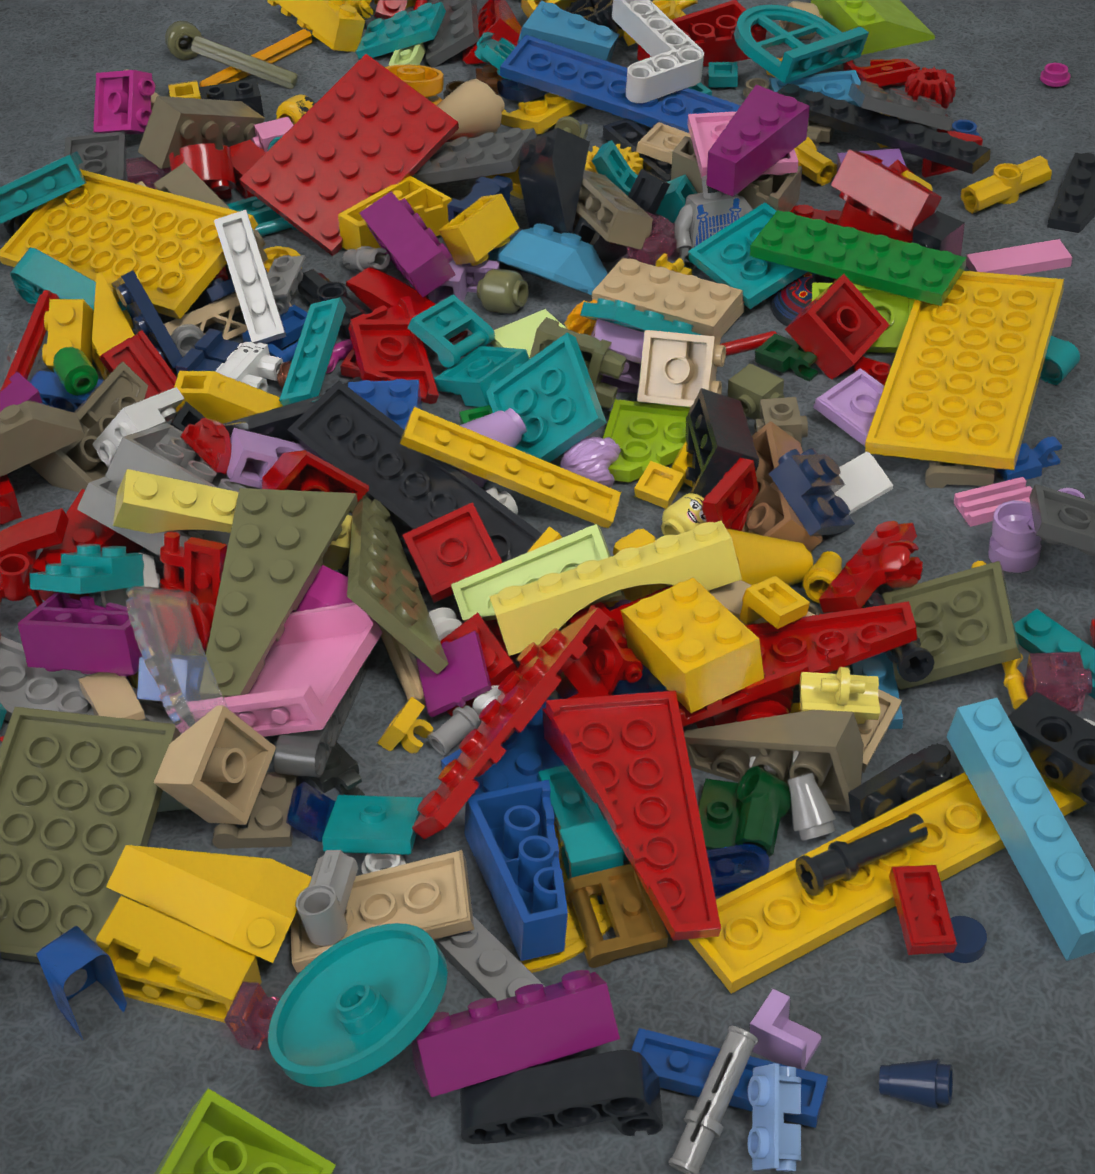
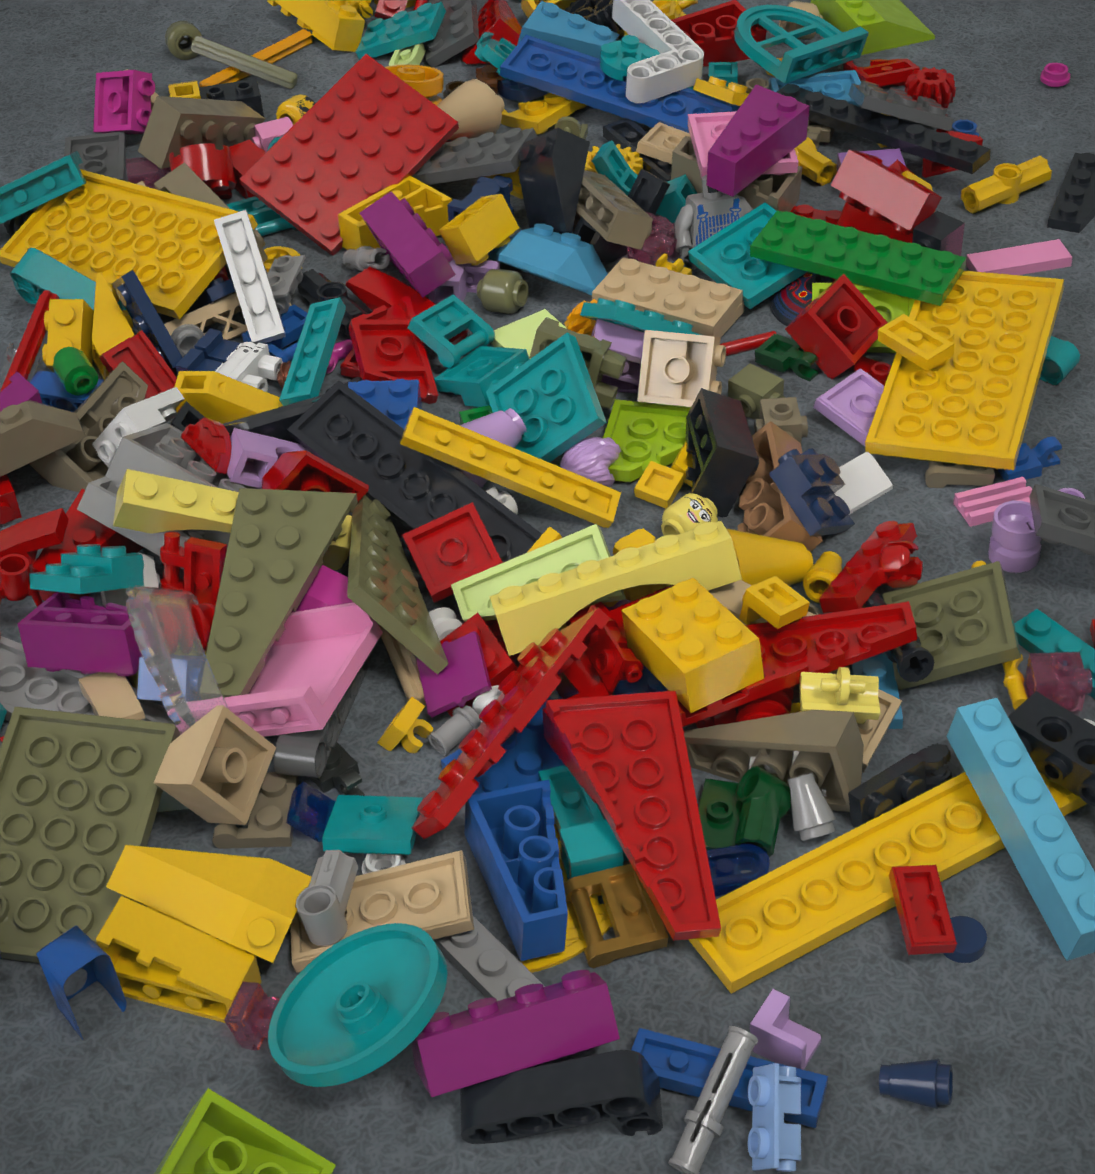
red wing [702,458,759,531] -> none
black pin [795,813,928,896] -> none
none -> teal plate [600,35,660,81]
none -> yellow plate [693,76,749,106]
none -> yellow plate [878,314,954,371]

